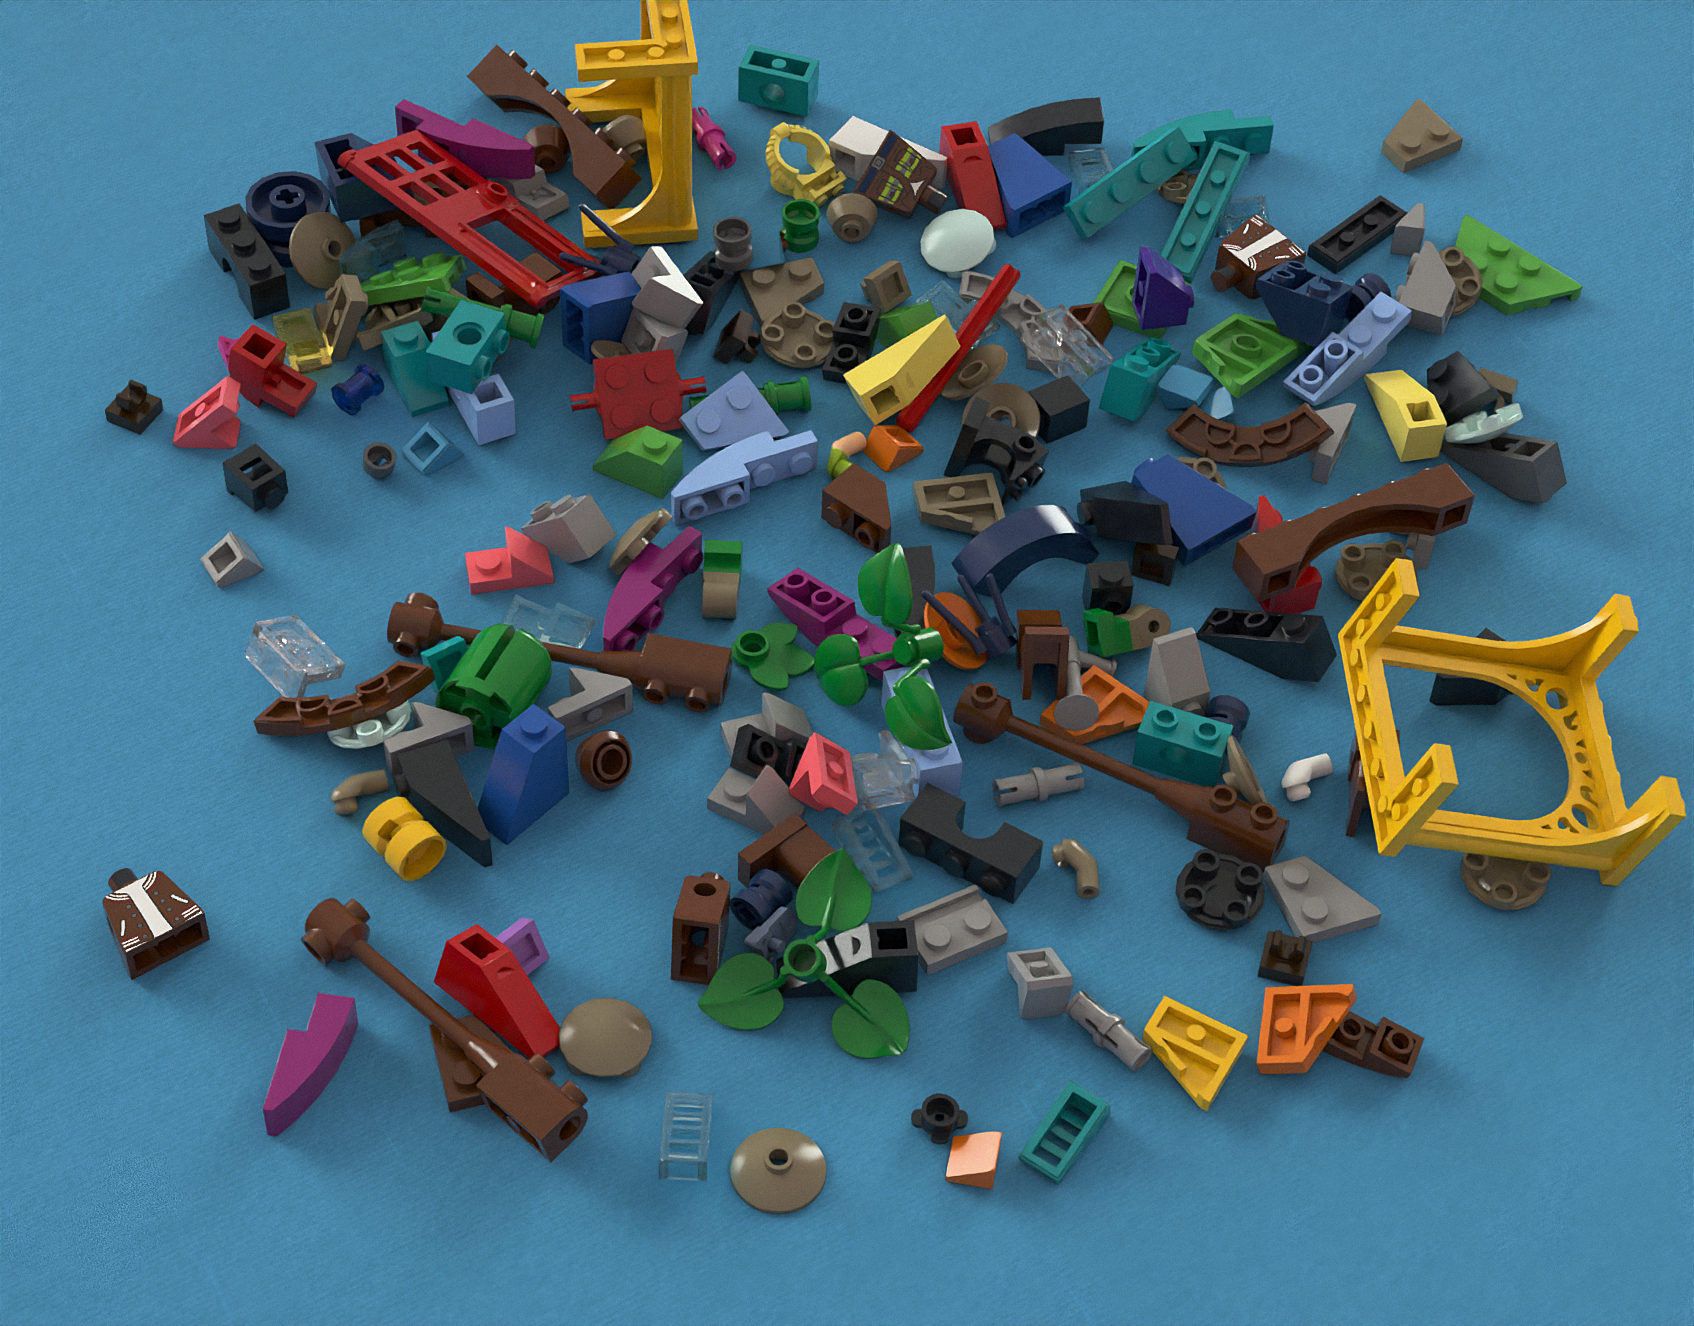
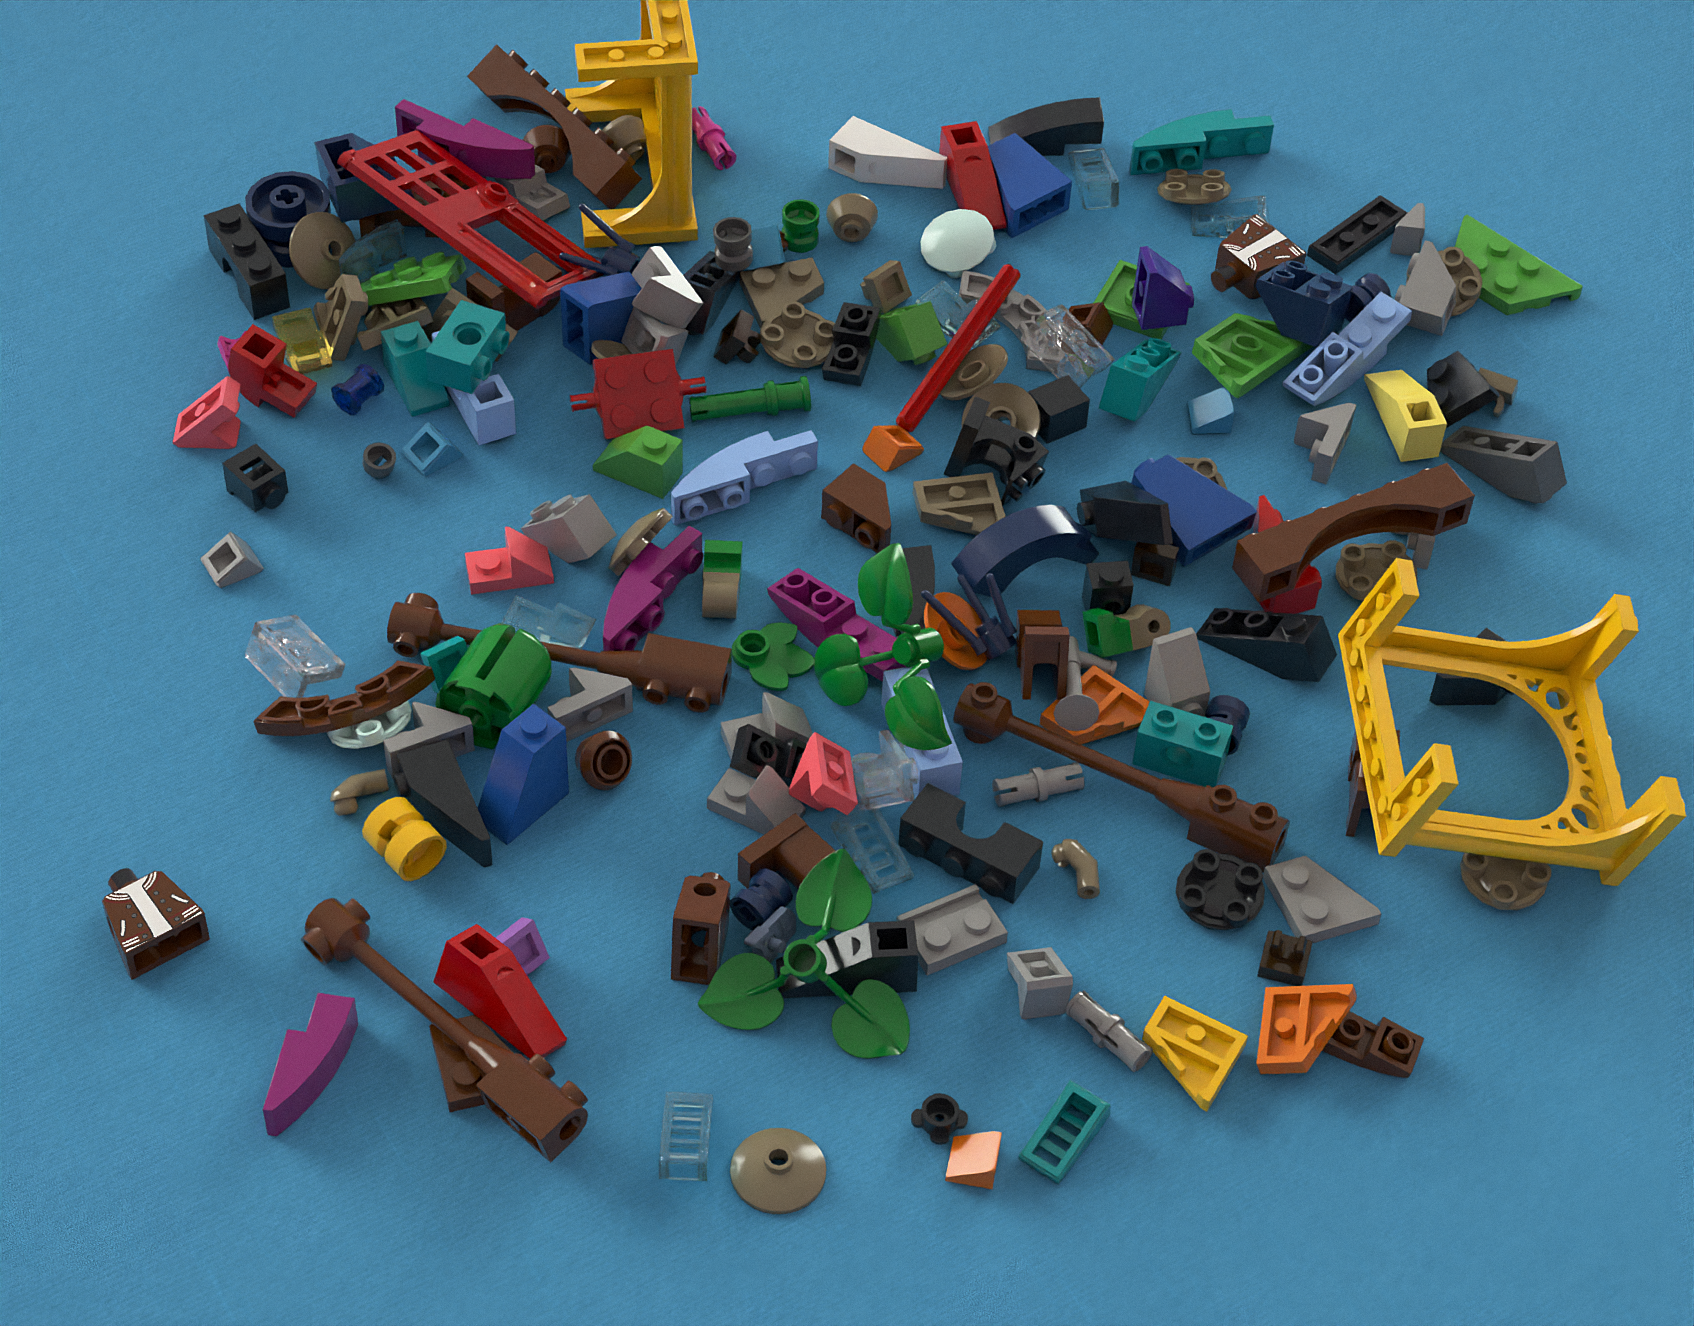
dark brown tile [105,380,163,435] -> none
green pin [421,286,545,348] -> none
dark tan dish [559,998,652,1078] -> none
light blue wing [678,370,789,451] -> none
teal brick [738,45,819,116] -> none
light yellow piece [765,122,847,207] -> none
arm [826,431,867,479] -> none
light yellow slope [843,314,961,425] -> none
torso [853,130,948,219] -> none
teal plate [1063,127,1197,239] -> none
dark azure slope [1156,364,1216,409] -> none
teal tile [1160,141,1250,283] -> none
reddish brown tile [1165,402,1334,467] -> none
dark tan dish [1222,735,1268,805] -> none
white arm [1281,753,1333,802] -> none
dark tan wing [1381,99,1463,173] -> none
light aqua dish [1444,403,1523,443] -> none

